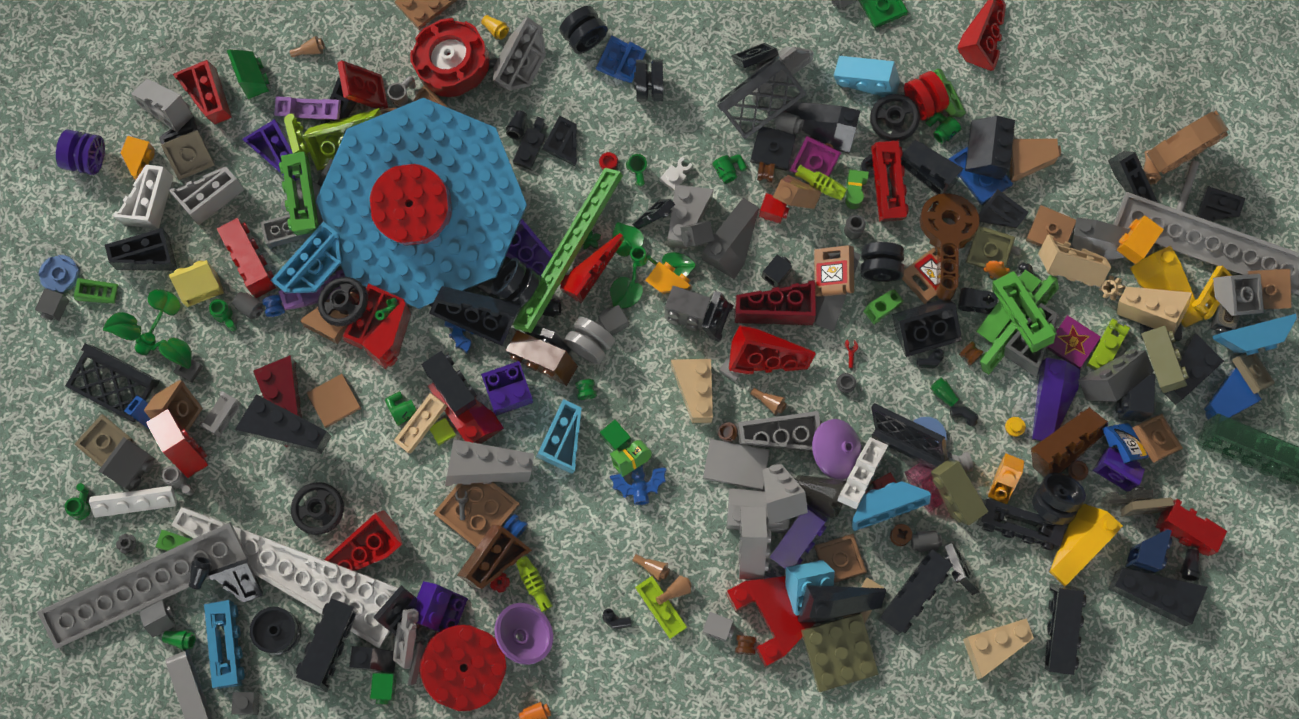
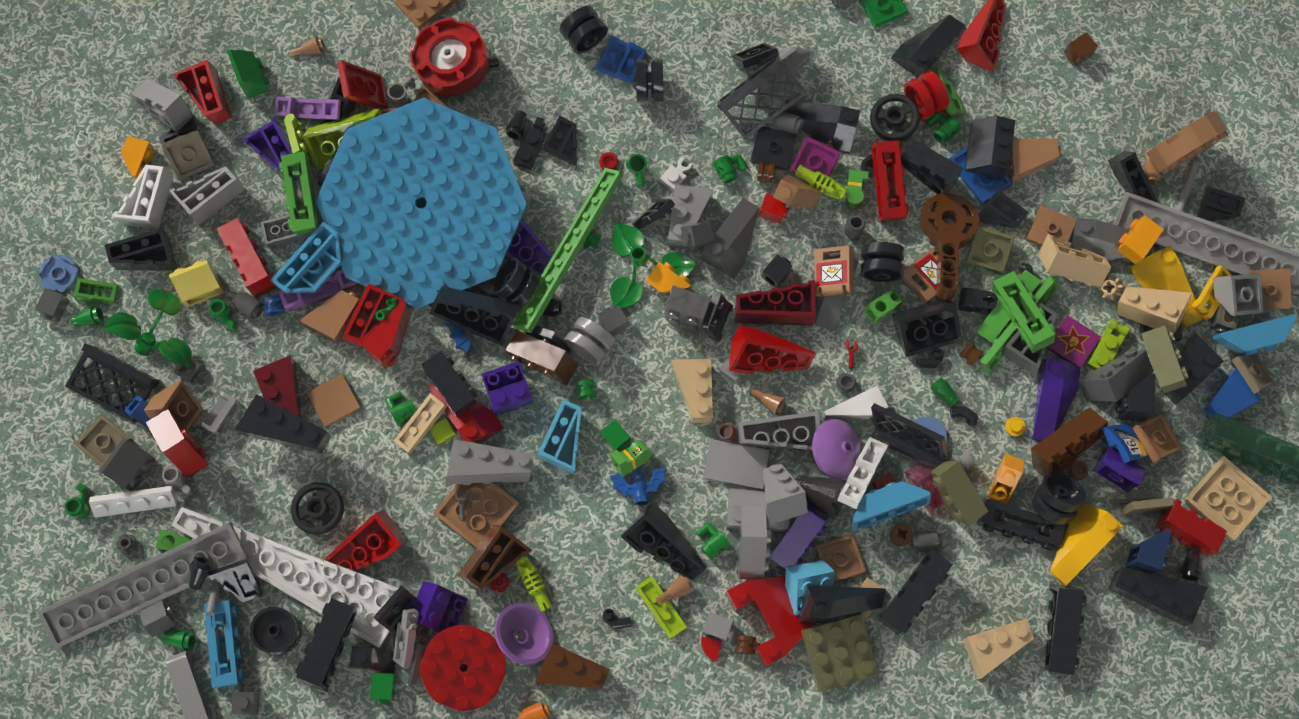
dark purple wheel [56,129,105,175] -> none
black wheel [318,277,368,327] -> none
red piece [370,164,452,246] -> none
yellow cone [481,15,509,40] -> none
light grey wedge [493,17,546,91] -> none
blue wheel [504,514,528,538] -> none
red wedge [560,233,624,303] -> none
medium nougat cone [633,554,670,582] -> none
medium azure wedge [834,56,900,97] -> none
black wing [945,543,980,595] -> none
orange piece [984,261,1010,279] -> none
none -> green cone [71,306,104,327]
none -> light grey bar [206,579,221,616]
none -> reddish brown wedge [535,643,610,690]
none -> black wedge [621,502,706,580]
none -> green piece [695,522,731,560]
none -> red tile [701,636,722,662]
none -> white slope [822,386,889,420]
none -> black wedge [891,15,965,78]
none -> reddish brown brick [1064,32,1098,66]
none -> tan plate [1184,456,1272,542]

